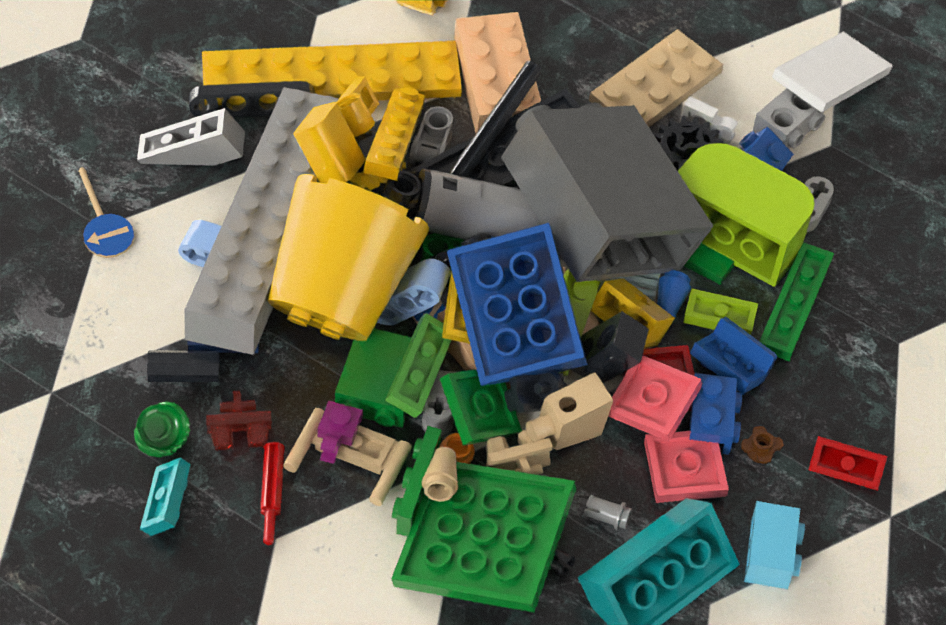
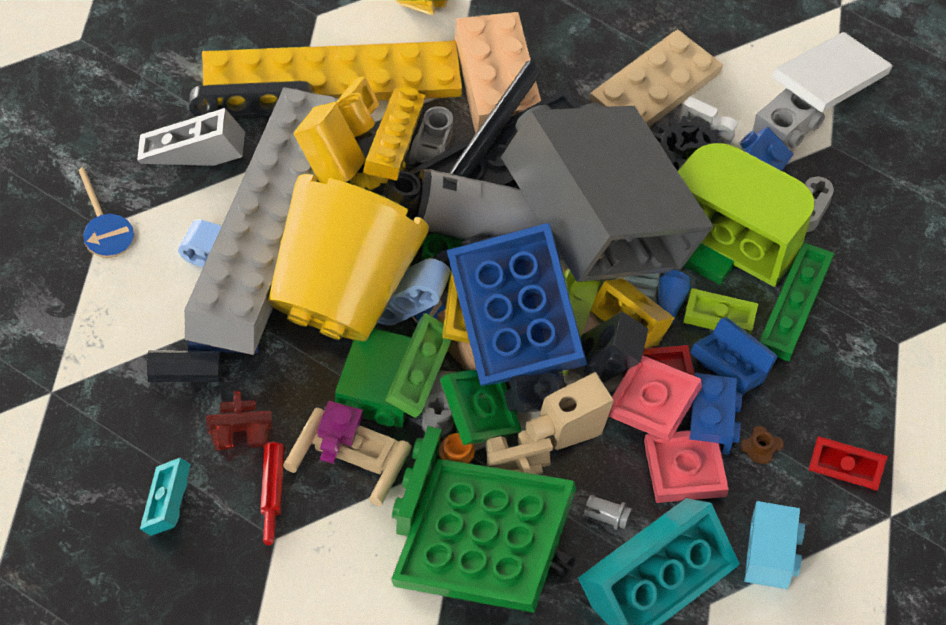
green hair [134,401,191,458] -> none
tan cone [422,447,458,501] -> none

